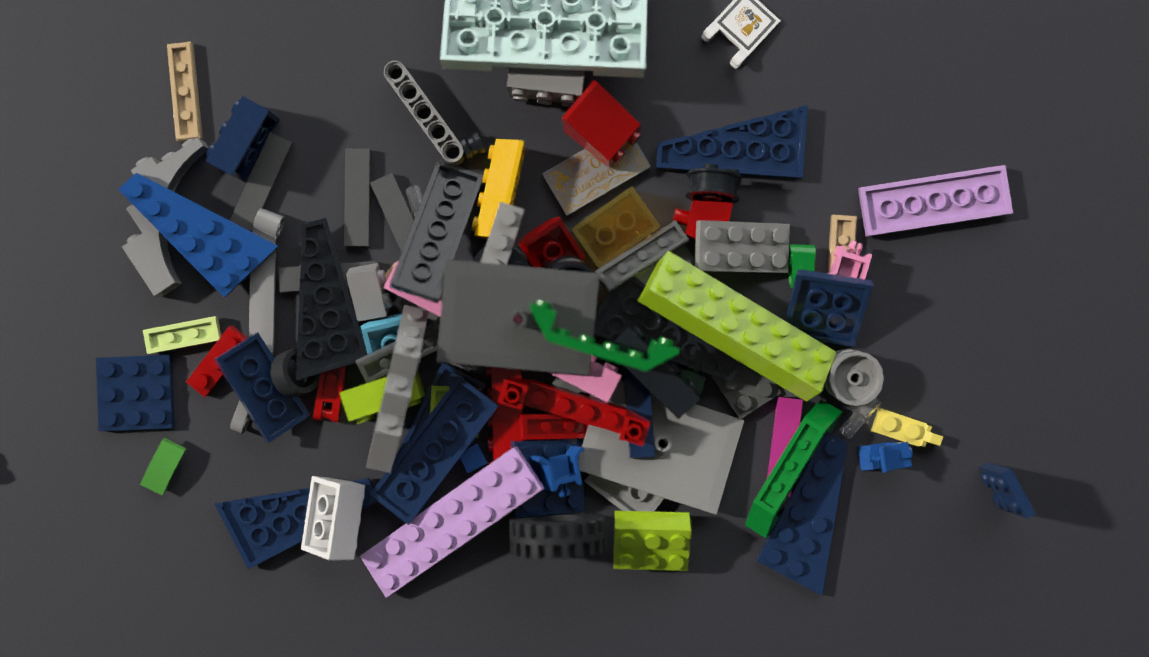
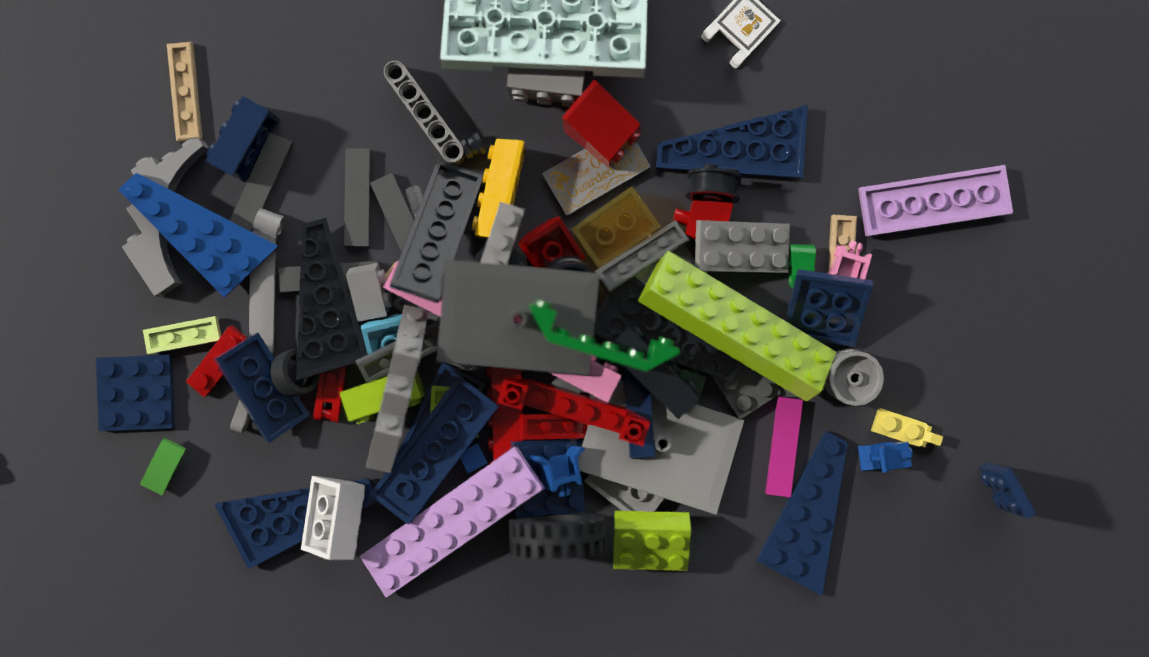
green slope [745,400,843,539] -> none
clear axle [840,398,882,439] -> none

